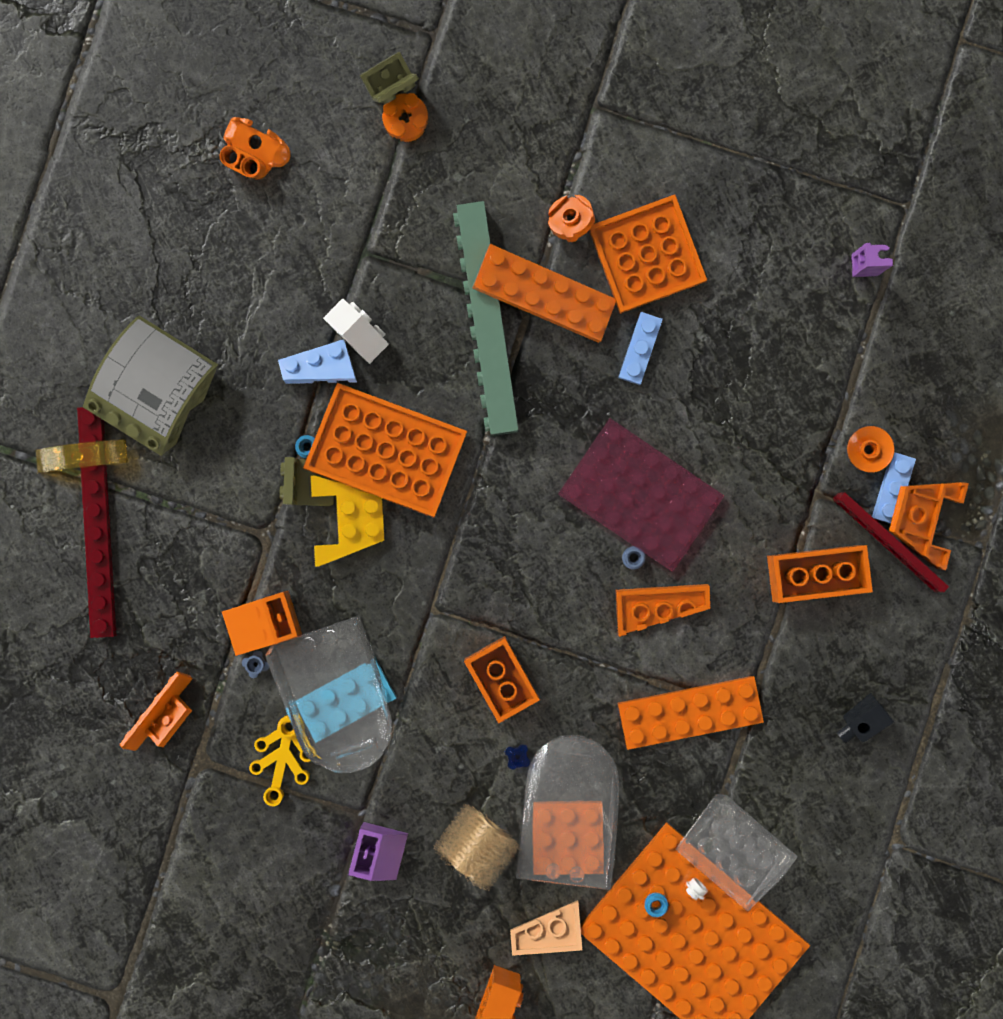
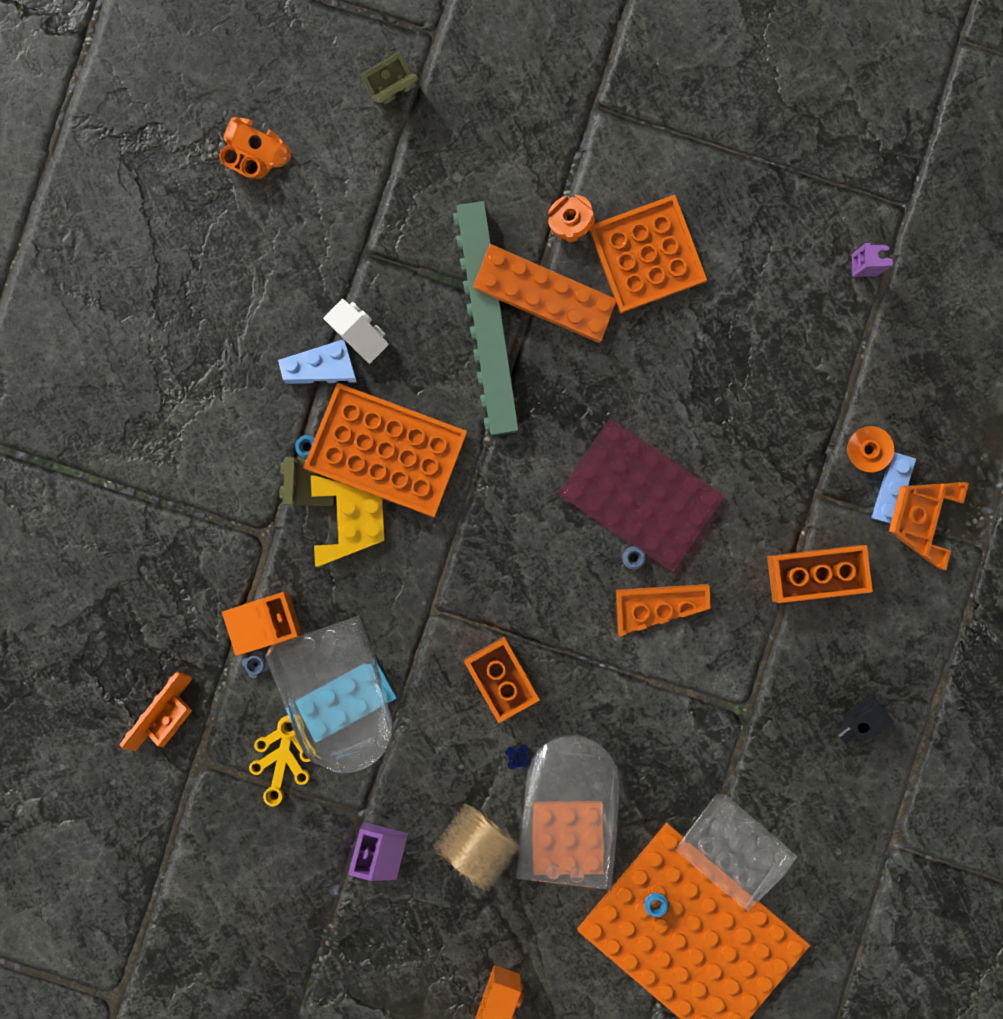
clear yellow slope [36,440,128,473] -> none
dark red plate [77,407,116,638] -> none
light grey slope [83,315,218,456] -> none
orange plate [382,93,429,142] -> none
light nougat wing [510,900,582,956] -> none
orange plate [617,676,764,750] -> none
light blue plate [618,312,663,385] -> none
white plate [686,877,708,900] -> none
dark red tile [833,492,949,593] -> none

